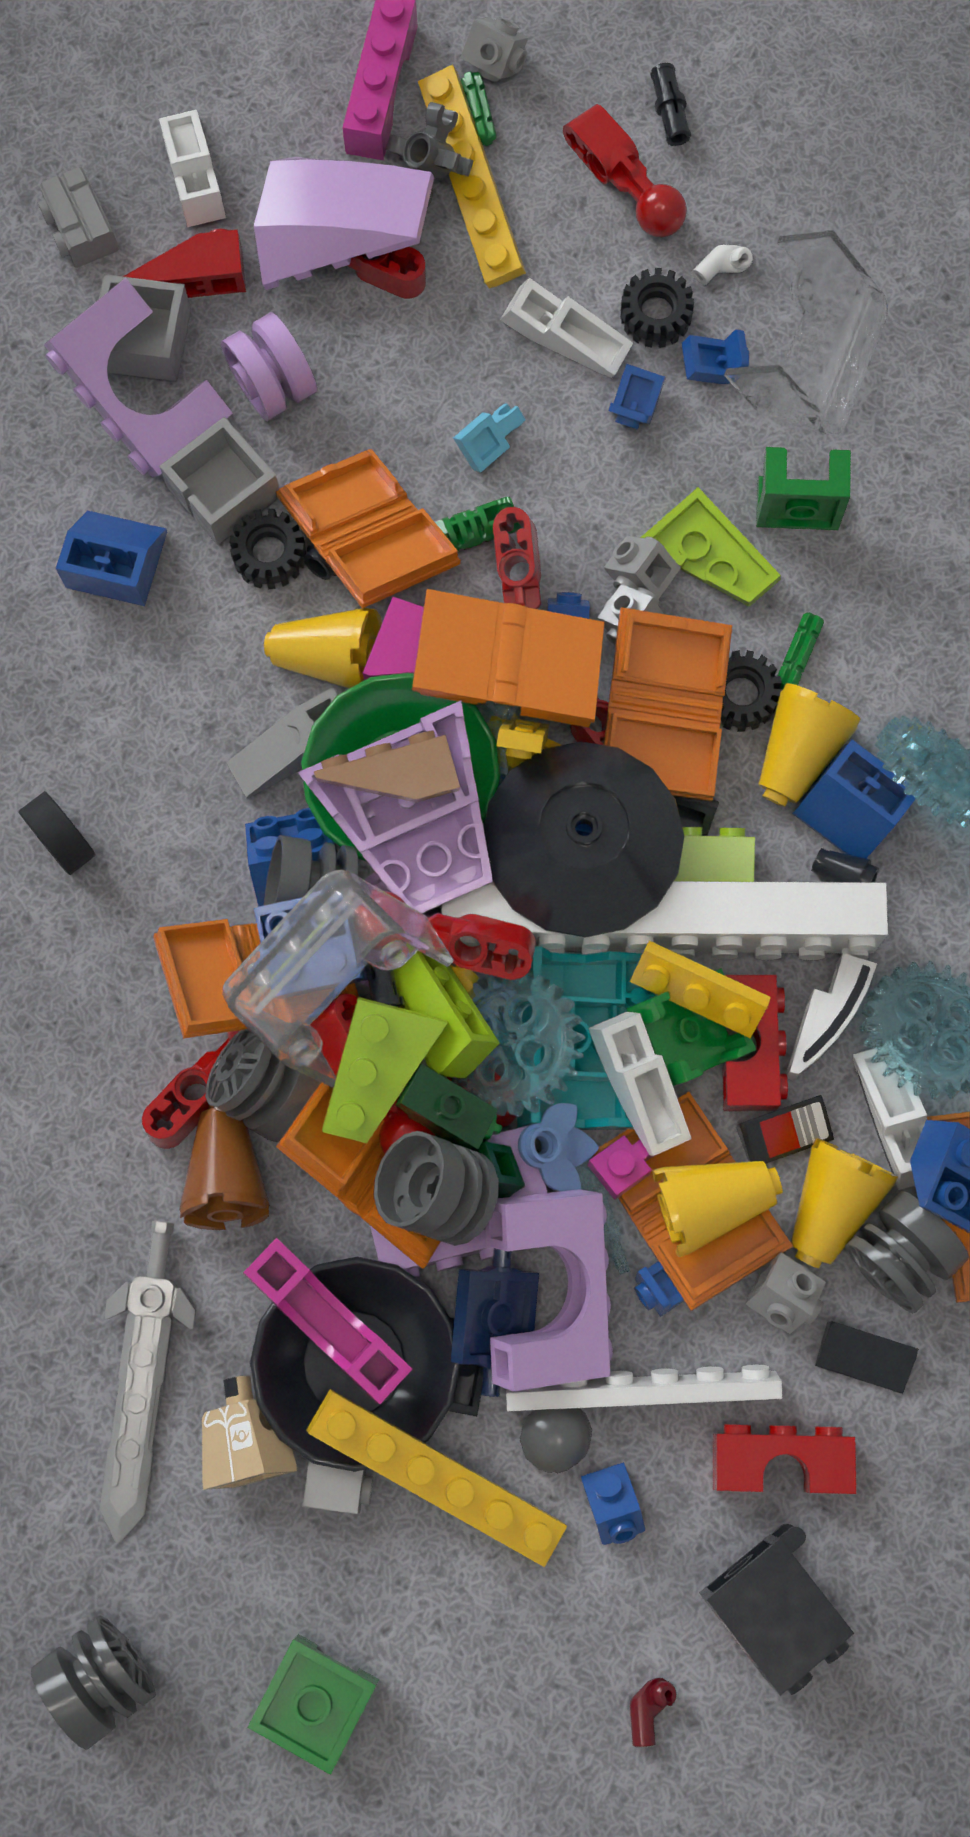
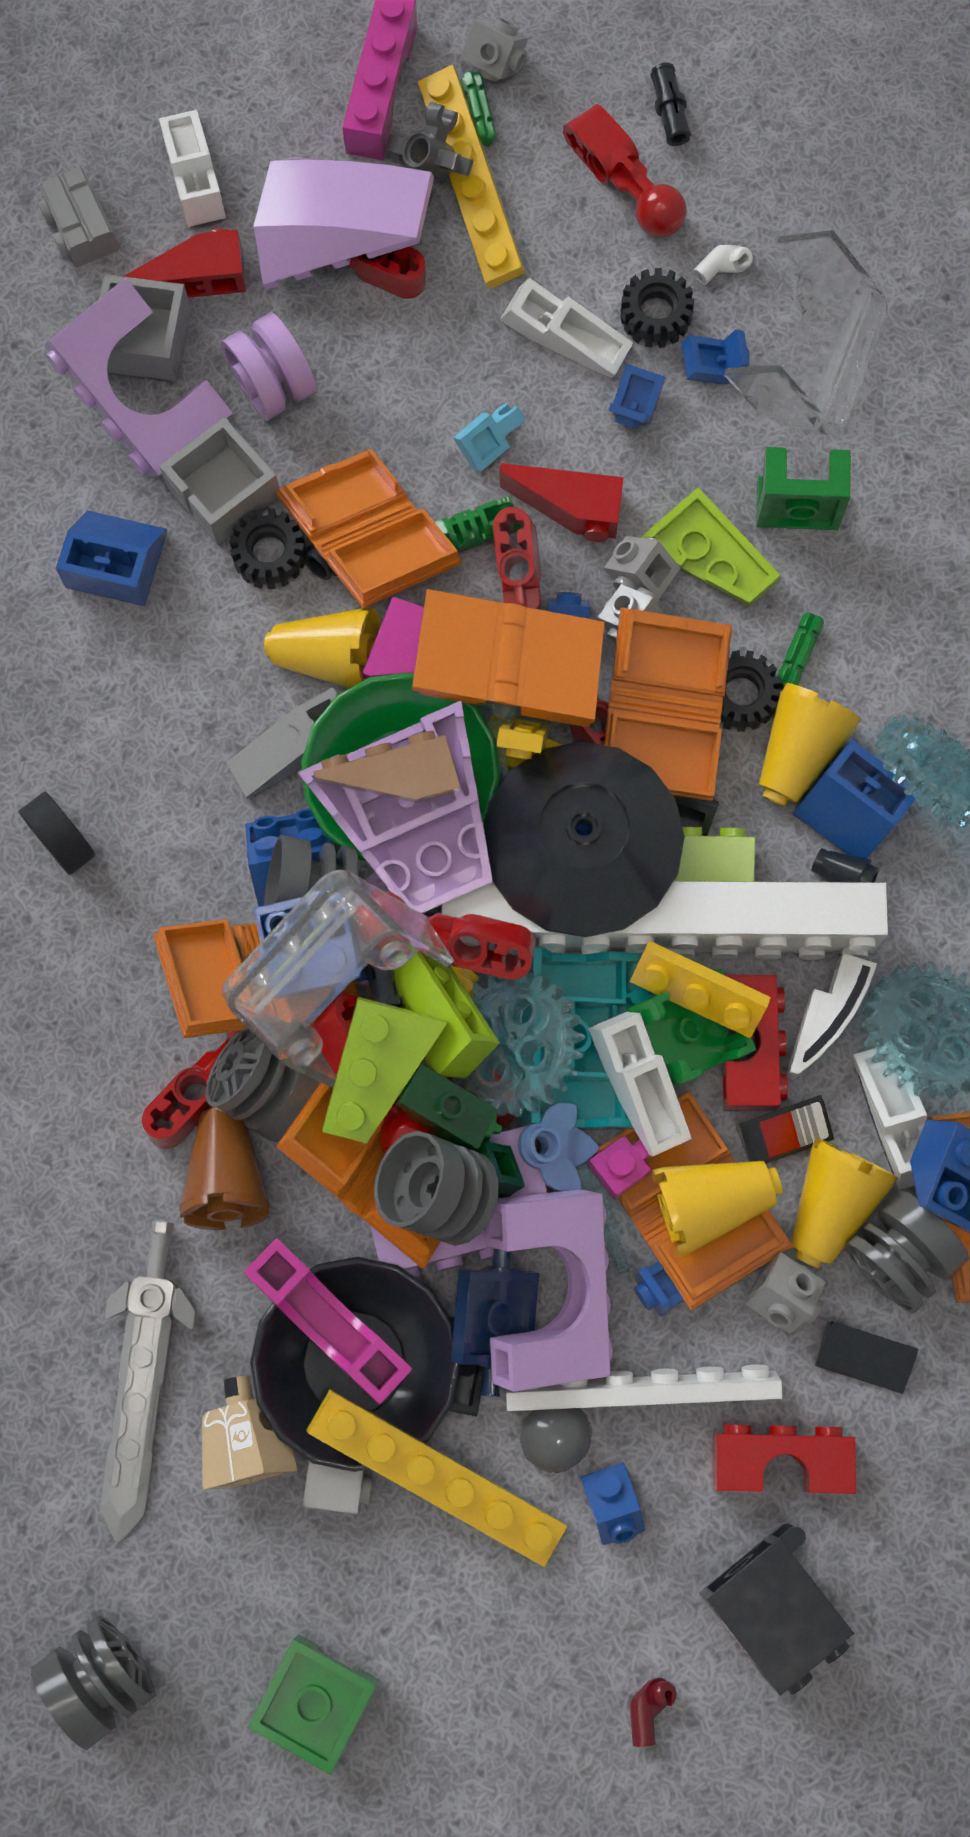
none -> red slope [499,463,624,542]

